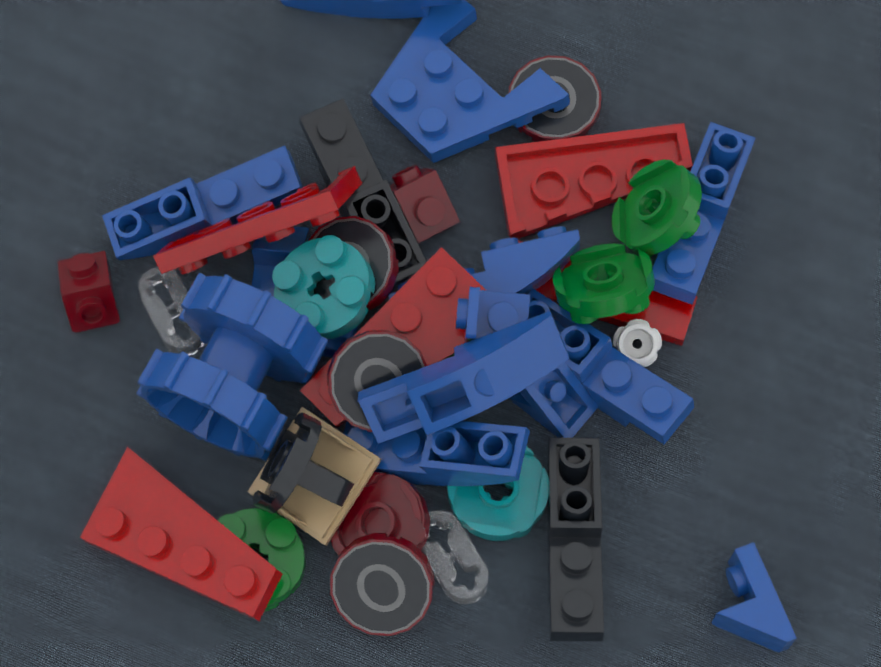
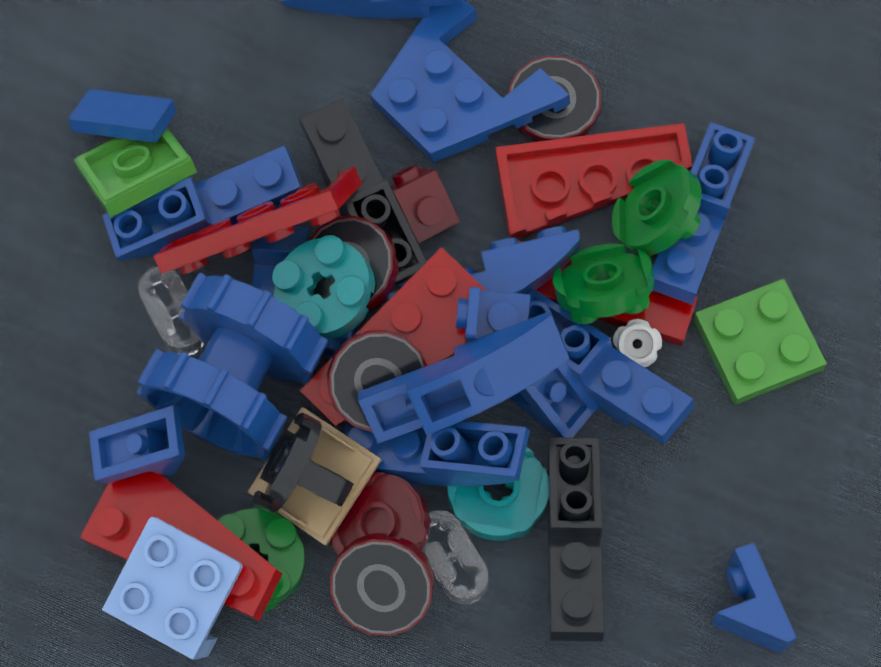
dark red bracket [57,251,120,333] -> none
none -> blue tile [68,89,177,143]
none -> bright green plate [74,128,197,218]
none -> blue slope [89,405,185,484]
none -> light blue bracket [102,517,243,660]
none -> bright green plate [693,279,827,405]

